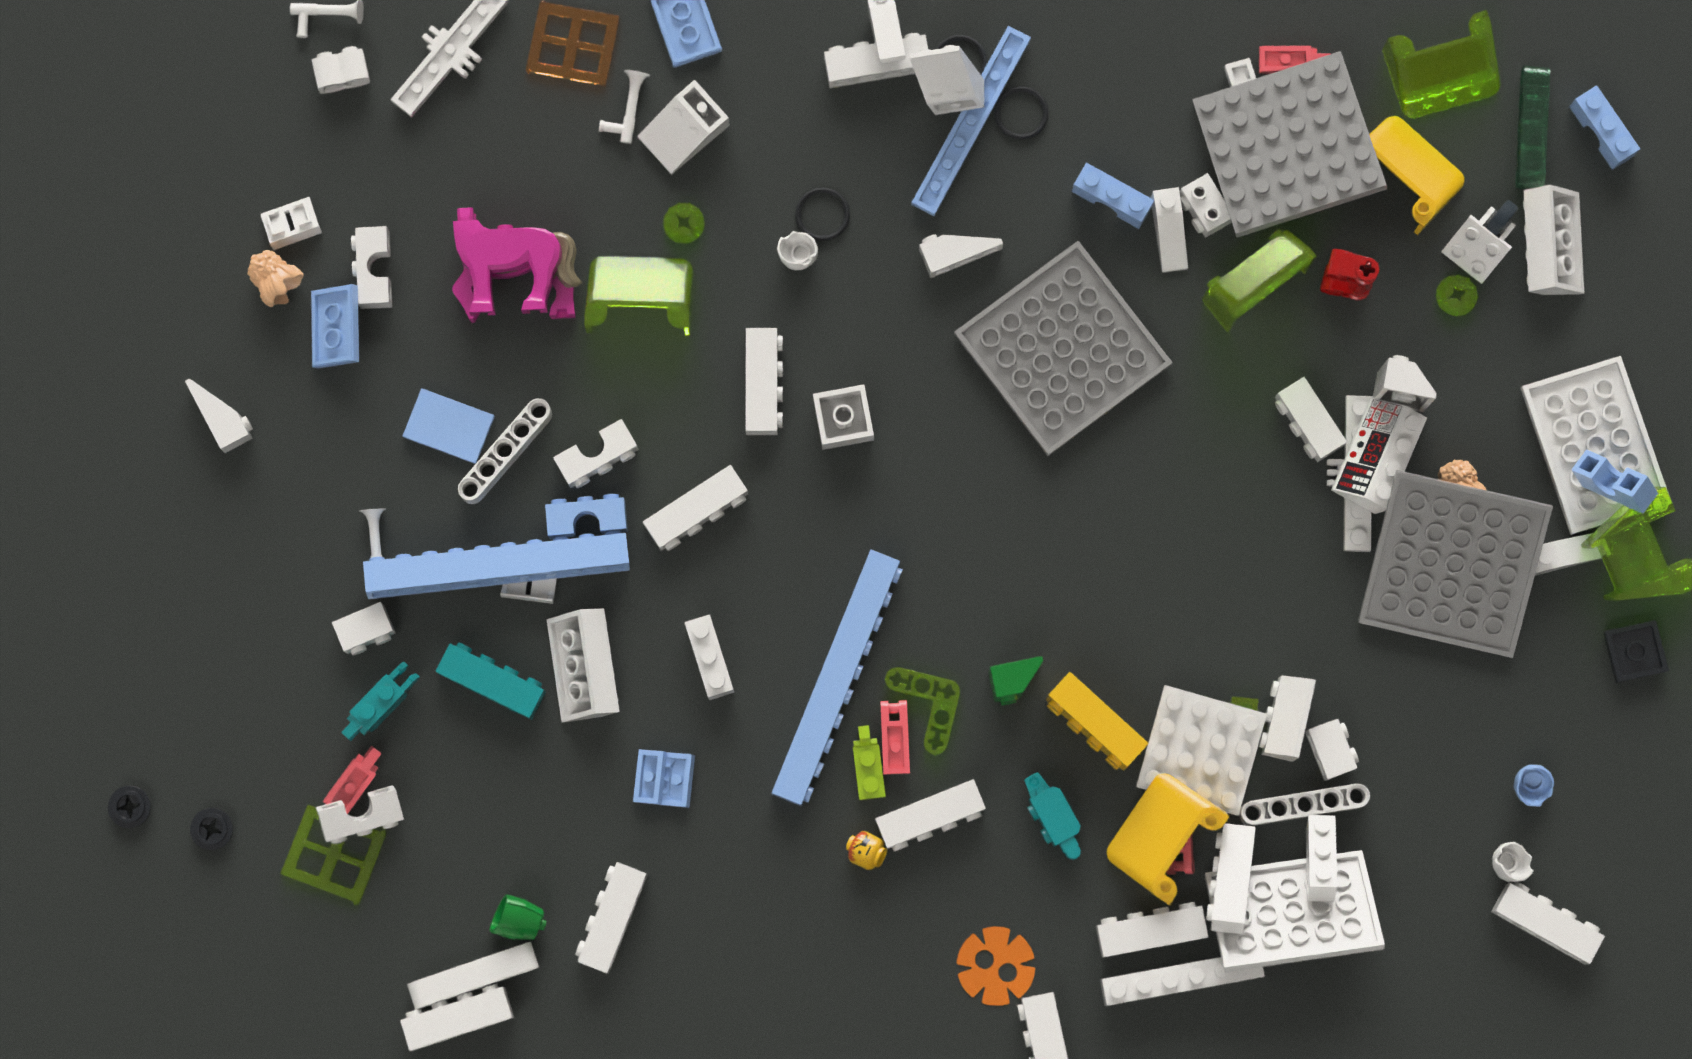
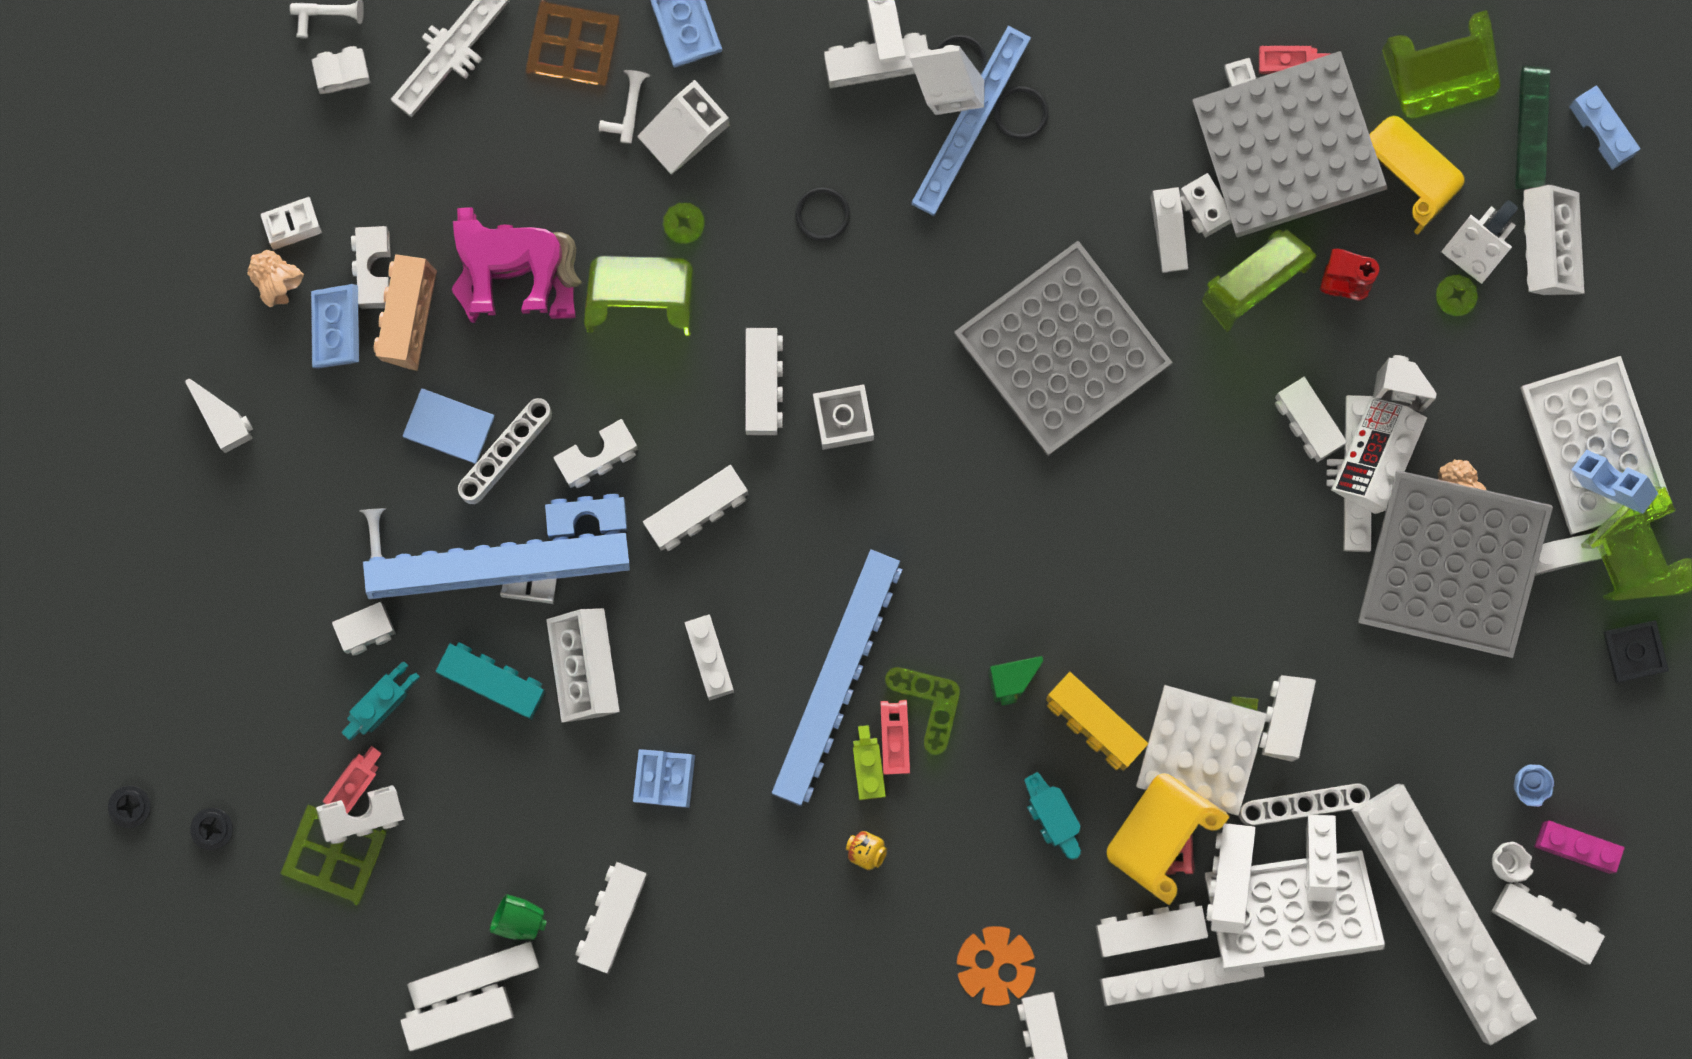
white hair [777,231,818,270] -> none
white brick [875,779,986,852] -> none
white slope [919,235,1003,278] -> none
light blue arch [1072,163,1154,229] -> none
white brick [1305,719,1359,781] -> none
none -> light nougat slope [374,254,437,371]
none -> white brick [1351,784,1536,1045]
none -> dark pink brick [1534,820,1624,874]

